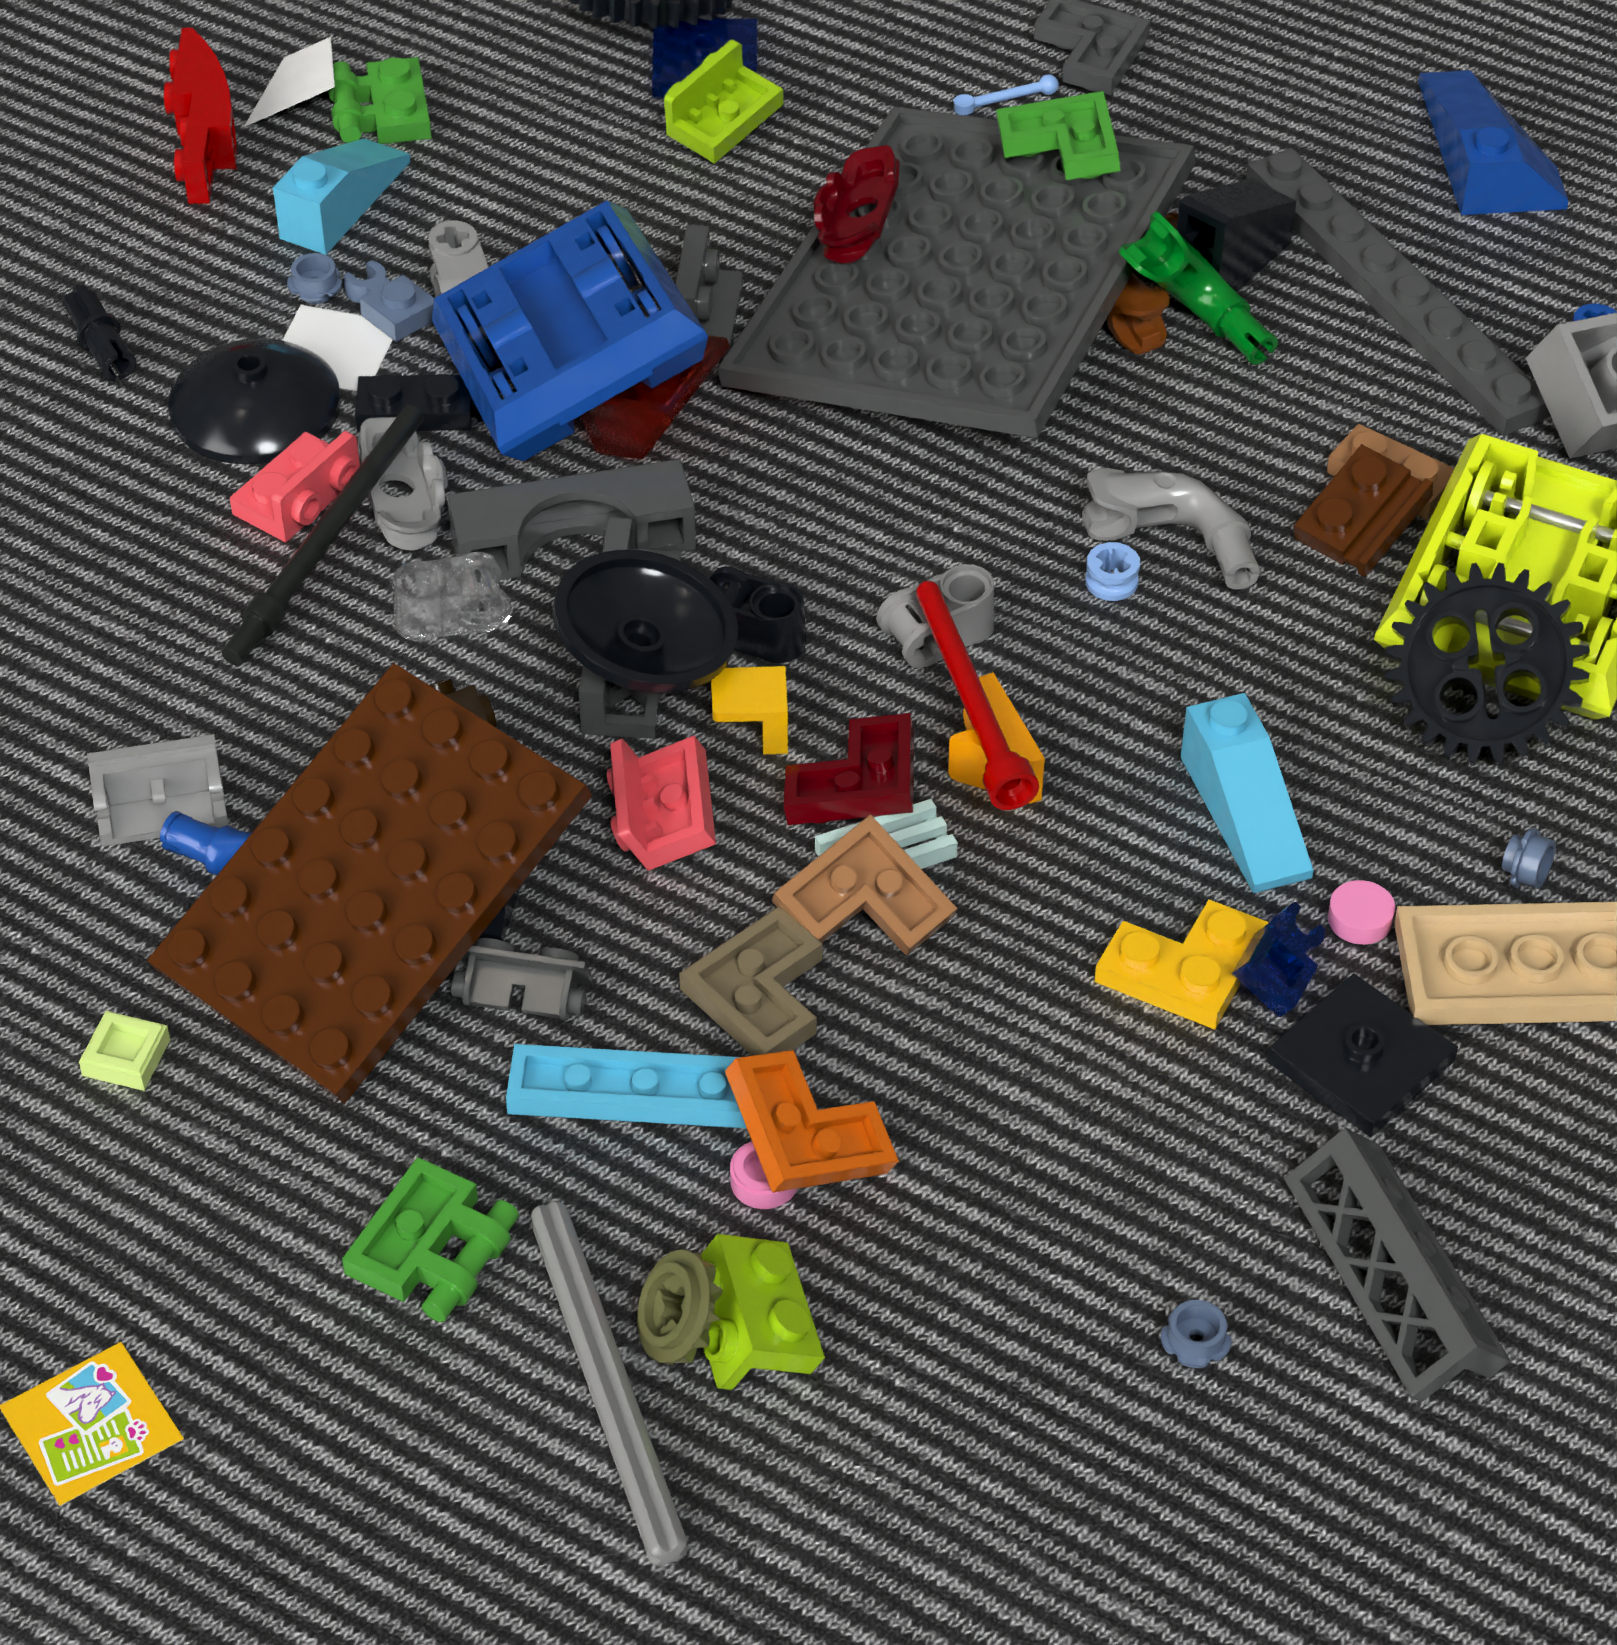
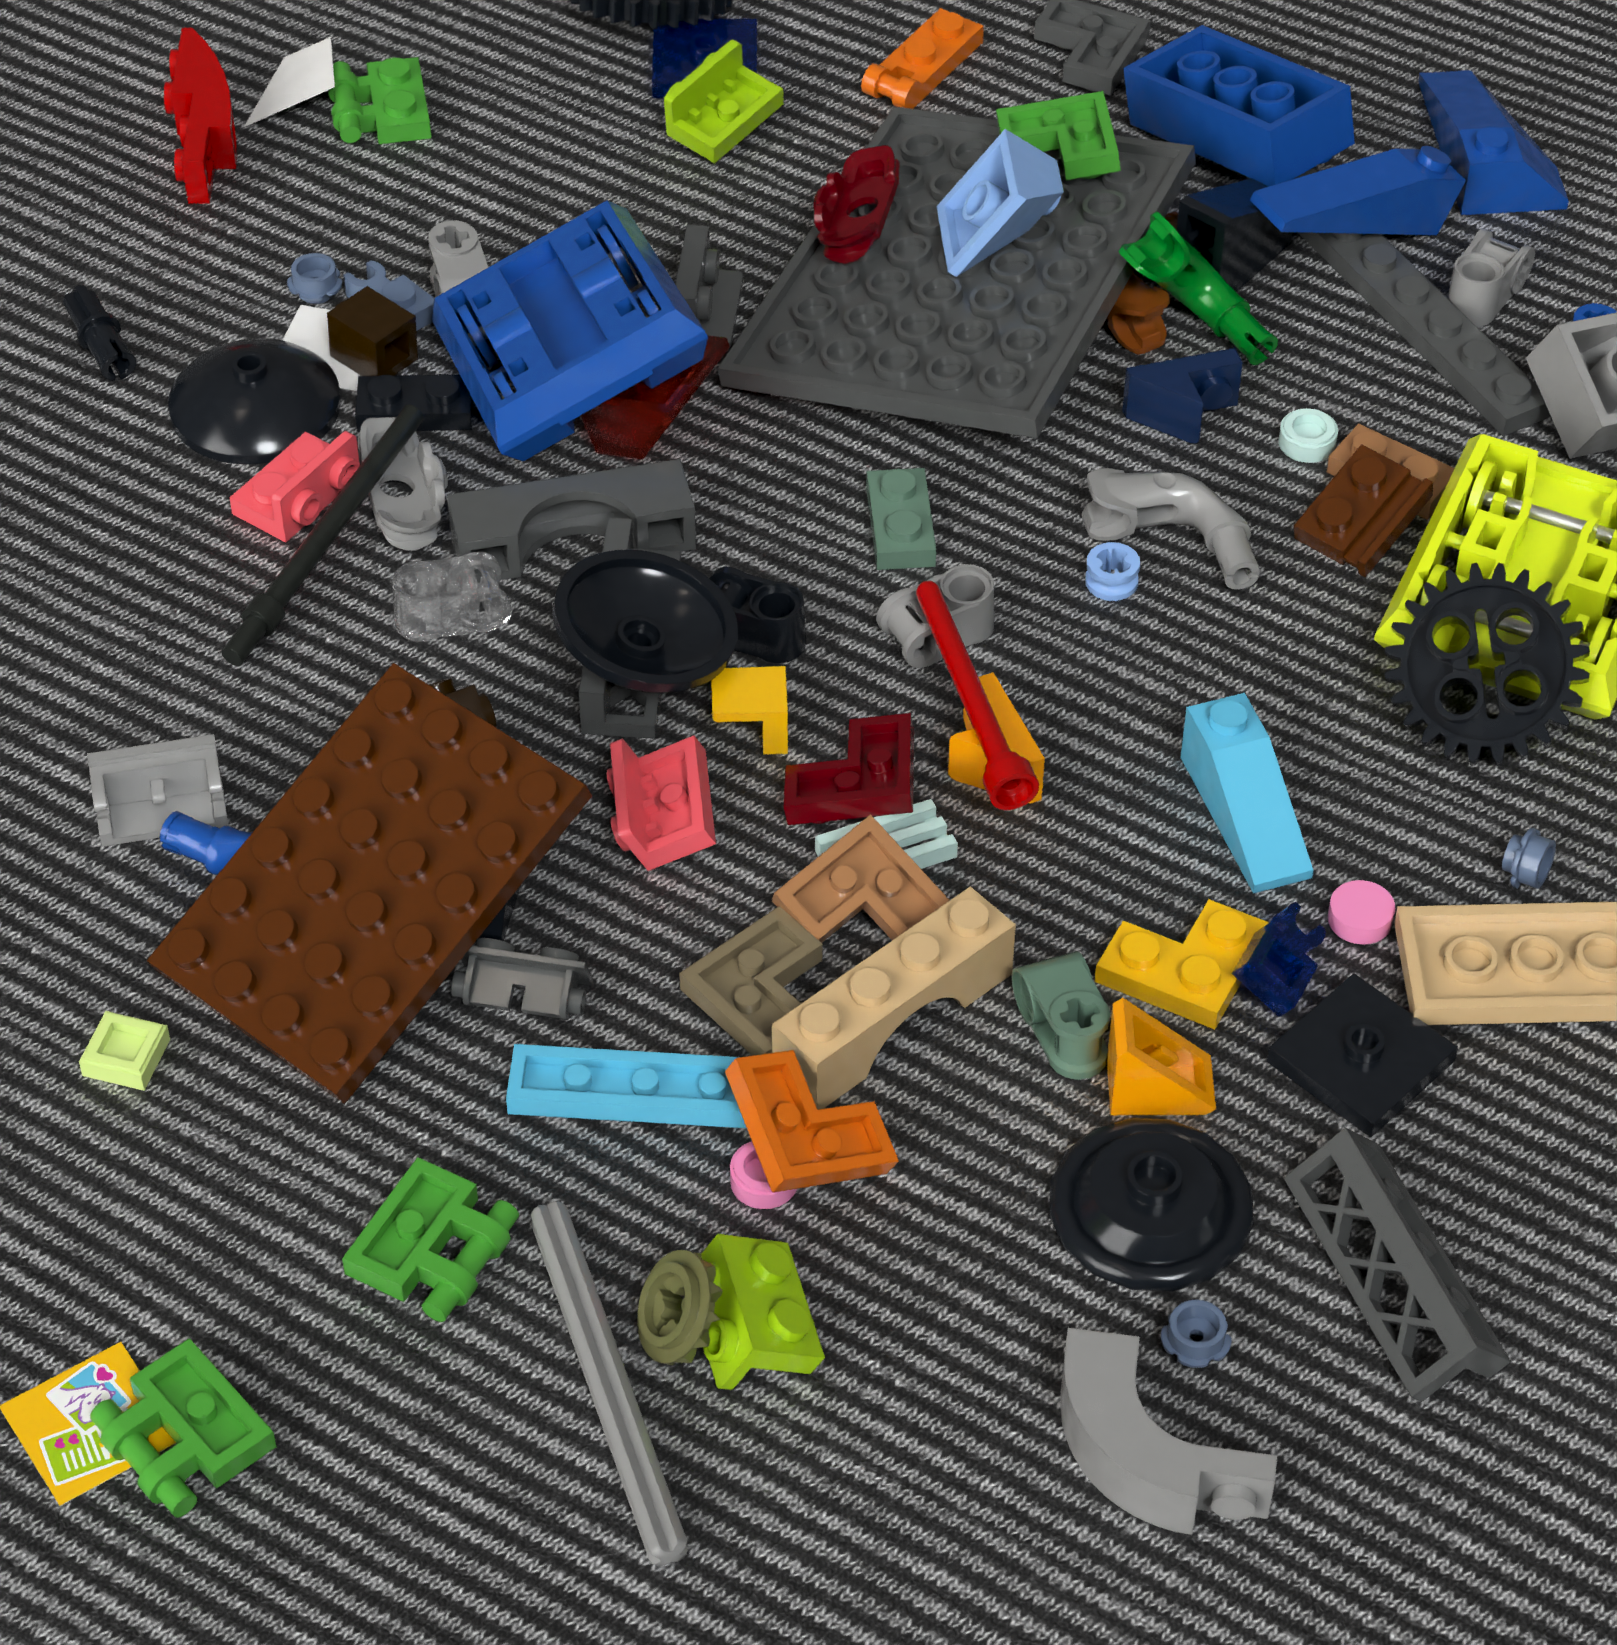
medium azure slope [273,138,411,255] -> none
light blue hinge [954,74,1059,115] -> none
none -> bright green plate [90,1338,276,1518]
none -> dark brown brick [327,286,418,376]
none -> tan arch [772,886,1016,1110]
none -> orange plate [861,8,984,109]
none -> sand green plate [866,468,936,570]
none -> light blue slope [936,129,1064,277]
none -> sand green piece [1012,951,1110,1080]
none -> black piece [1050,1118,1254,1292]
none -> light grey arch [1060,1328,1277,1535]
none -> light orange slope [1107,998,1216,1115]
none -> dark blue slope [1122,348,1243,444]
none -> blue brick [1123,25,1355,187]
none -> blue wedge [1250,146,1466,235]
none -> light aqua tile [1278,408,1338,463]
none -> light grey piece [1448,228,1535,327]

